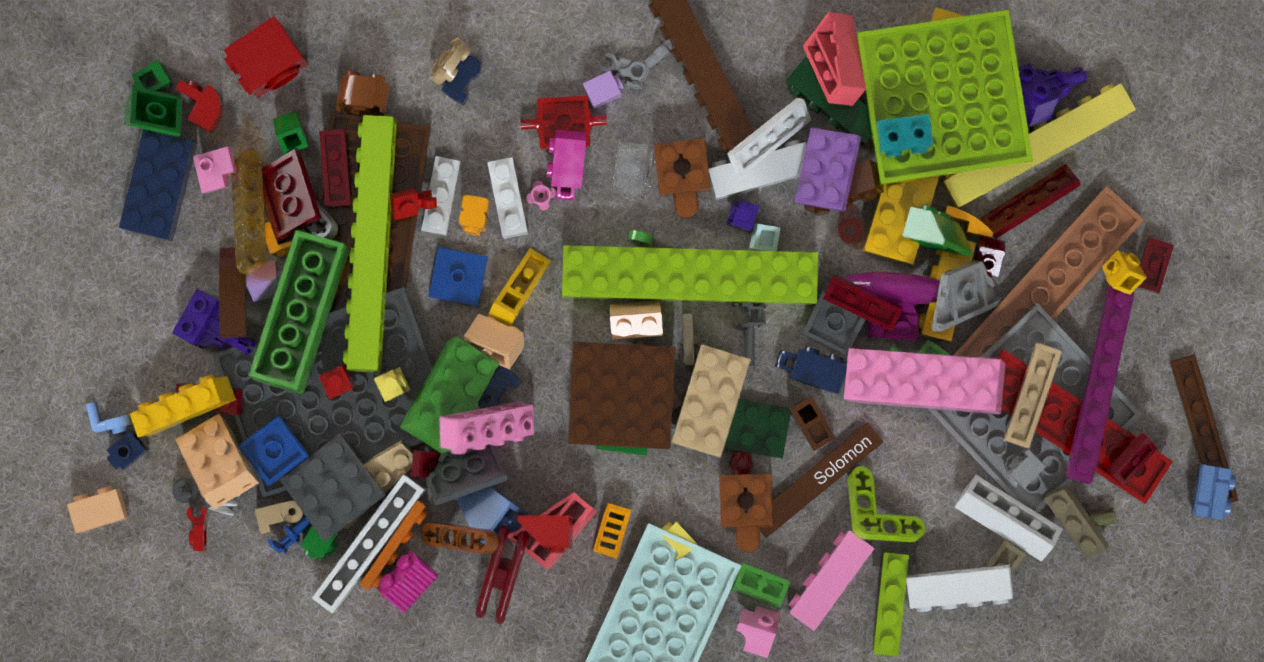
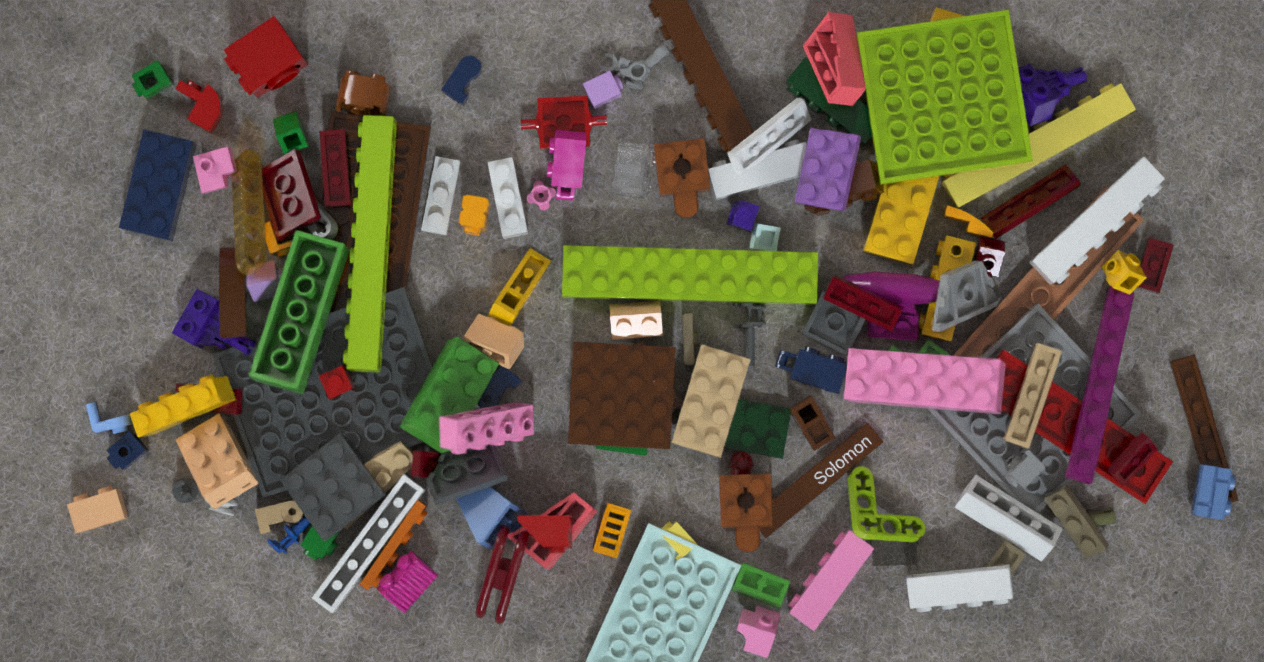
green slope [124,86,182,137] -> none
red plate [187,507,208,551] -> none
blue plate [238,415,310,486] -> none
light yellow brick [374,367,411,402] -> none
red plate [390,188,437,220] -> none
dark orange beam [421,522,498,554] -> none
blue plate [428,247,488,307] -> none
tan plate [429,37,471,85] -> none
bright green tile [627,230,654,247] -> none
clear red plate [838,218,863,244] -> none
lime plate [873,552,909,656] -> none
teal brick [876,114,933,158] -> none
green slope [902,205,972,257] -> none
none -> white brick [1029,157,1165,285]

